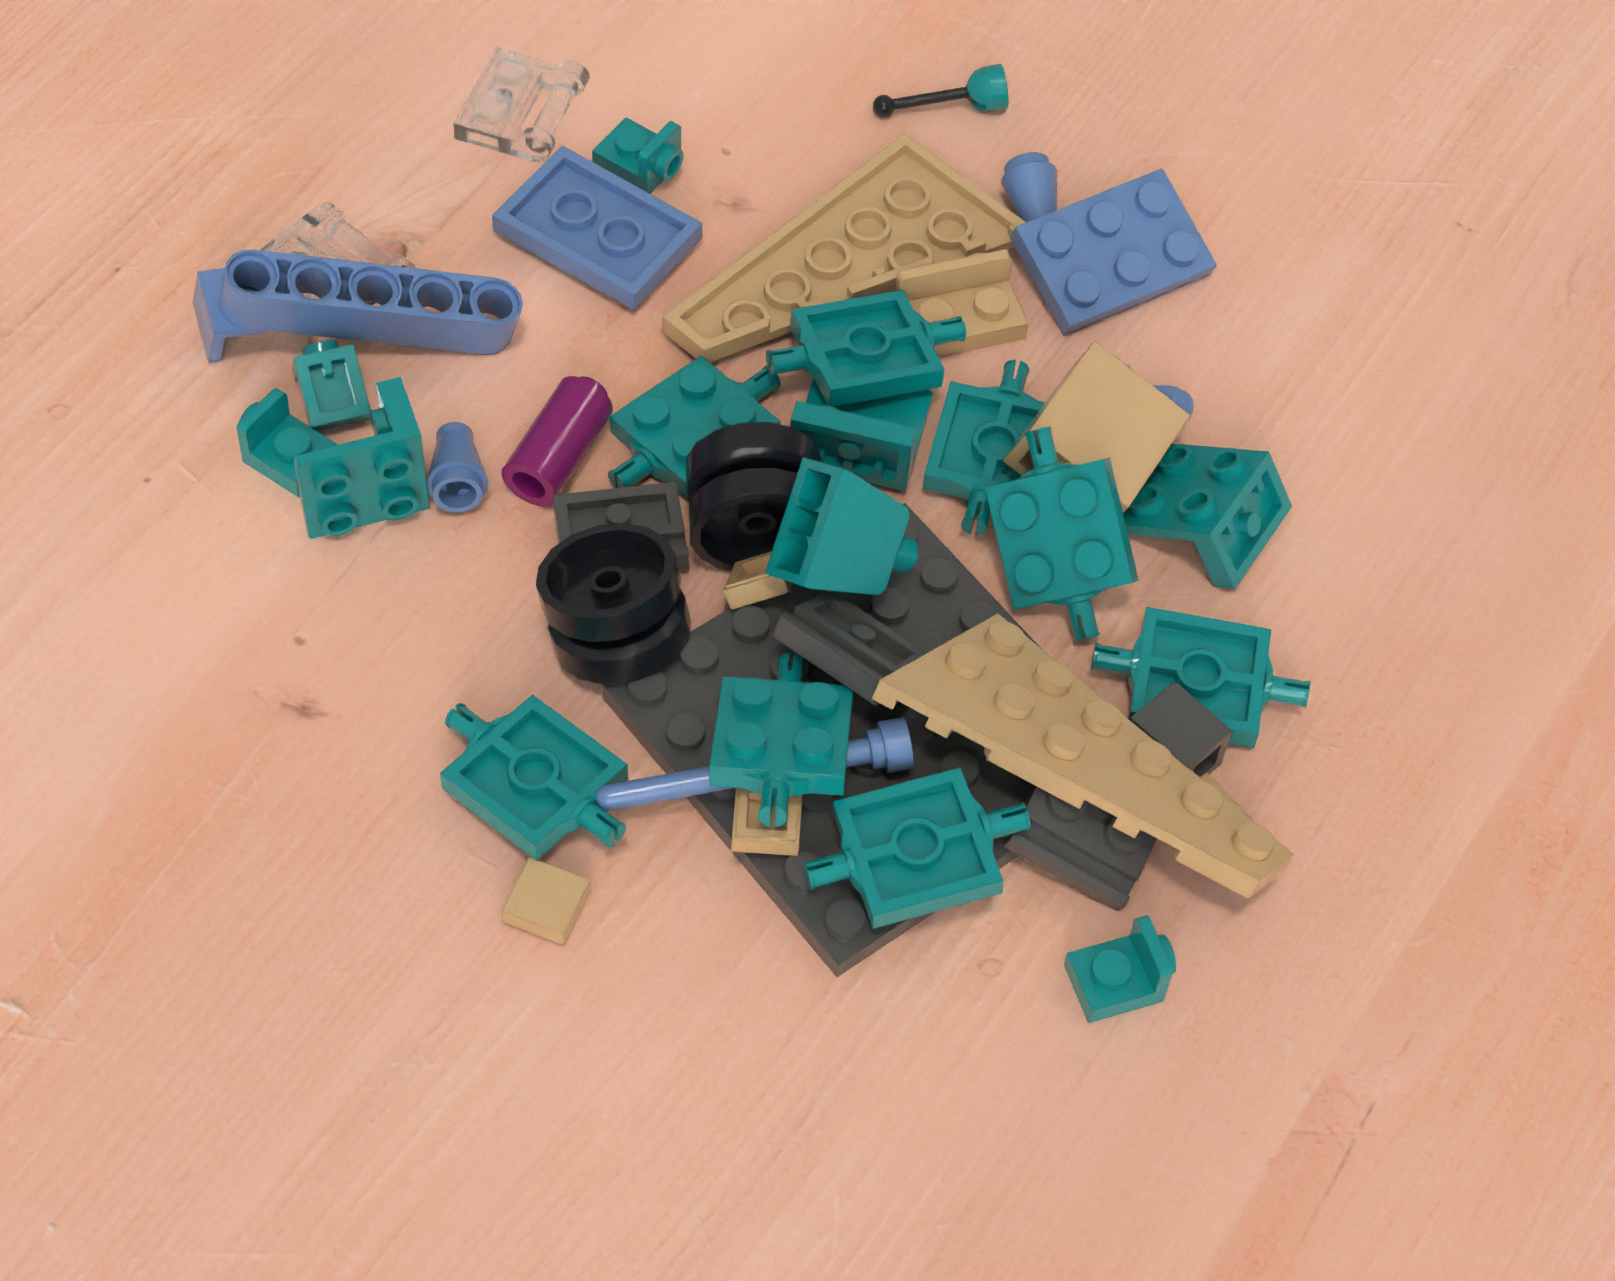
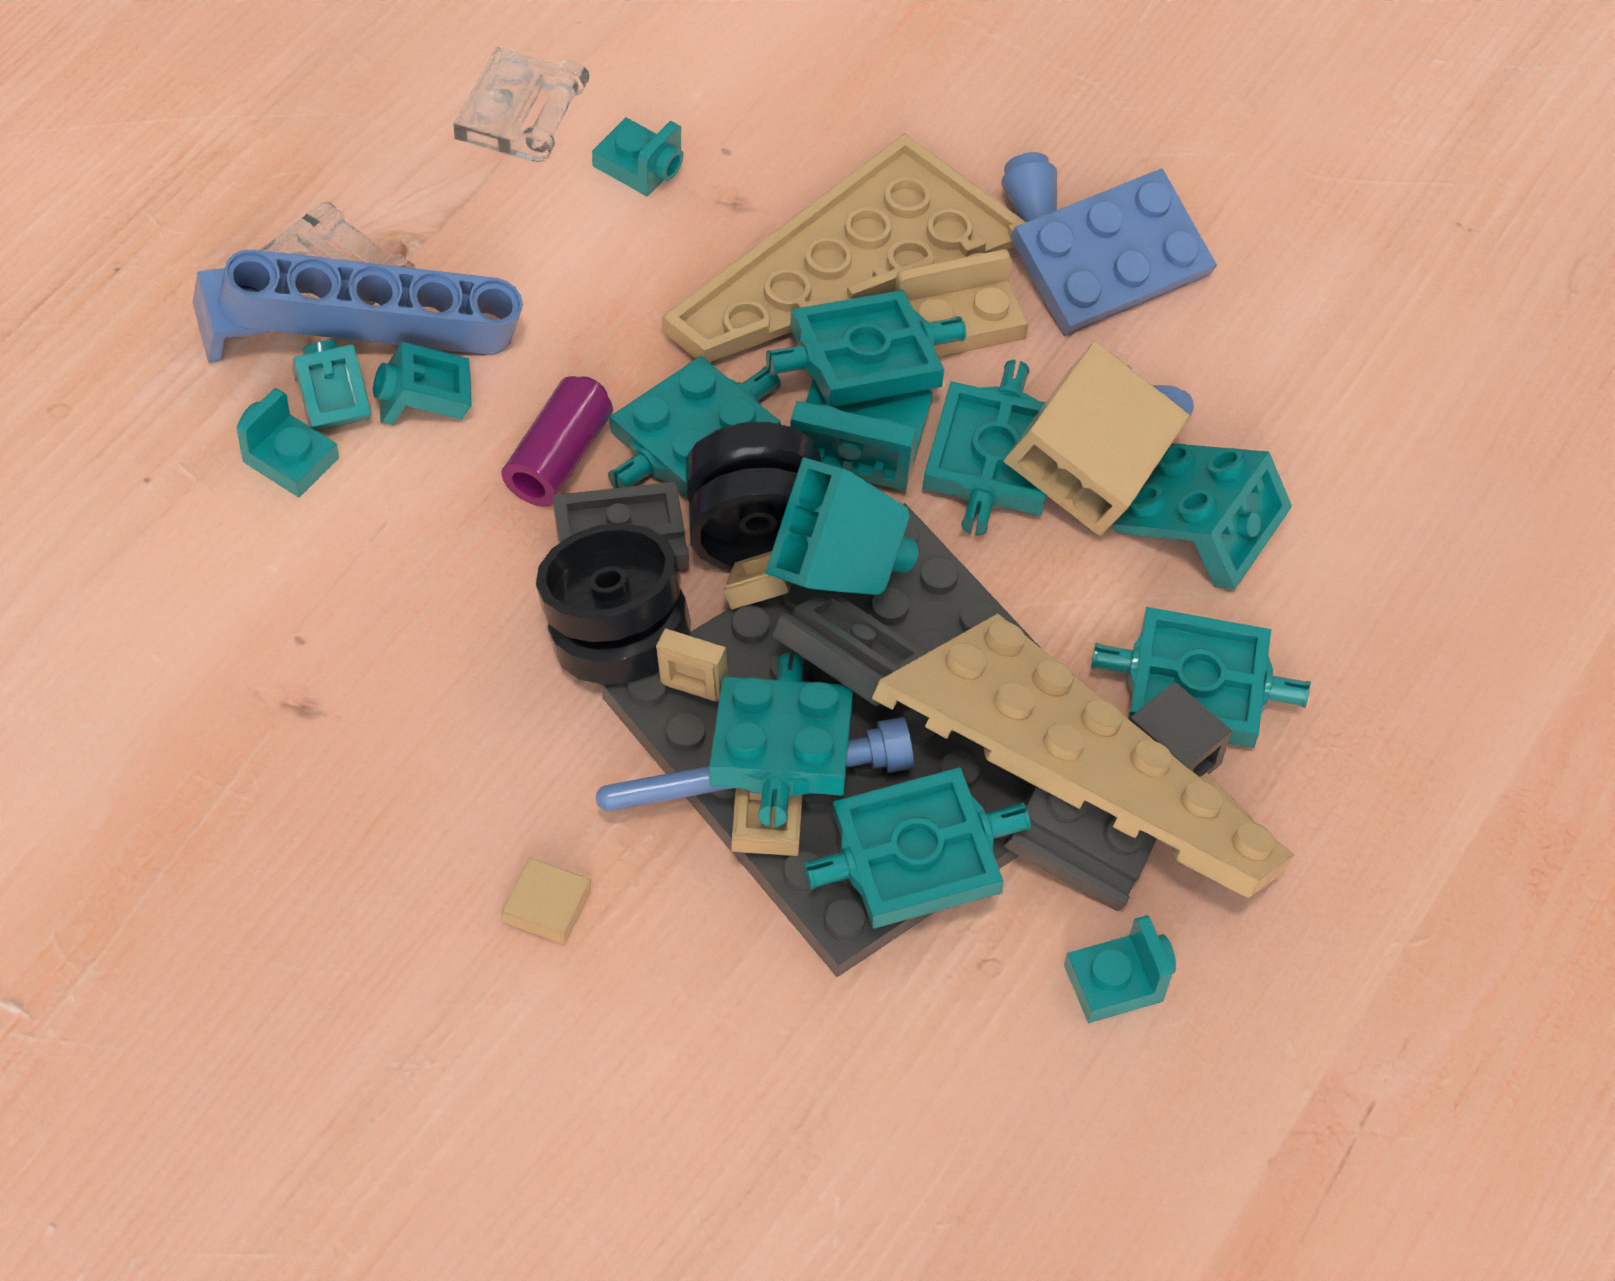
teal bracket [294,377,430,539] -> none
medium blue cone [426,422,488,513] -> none
teal plate [440,694,628,861] -> none
medium blue plate [492,145,702,310] -> none
hinge [873,64,1009,117] -> none
teal plate [985,426,1139,641] -> none
none -> teal bracket [373,342,472,425]
none -> tan tile [656,628,729,702]

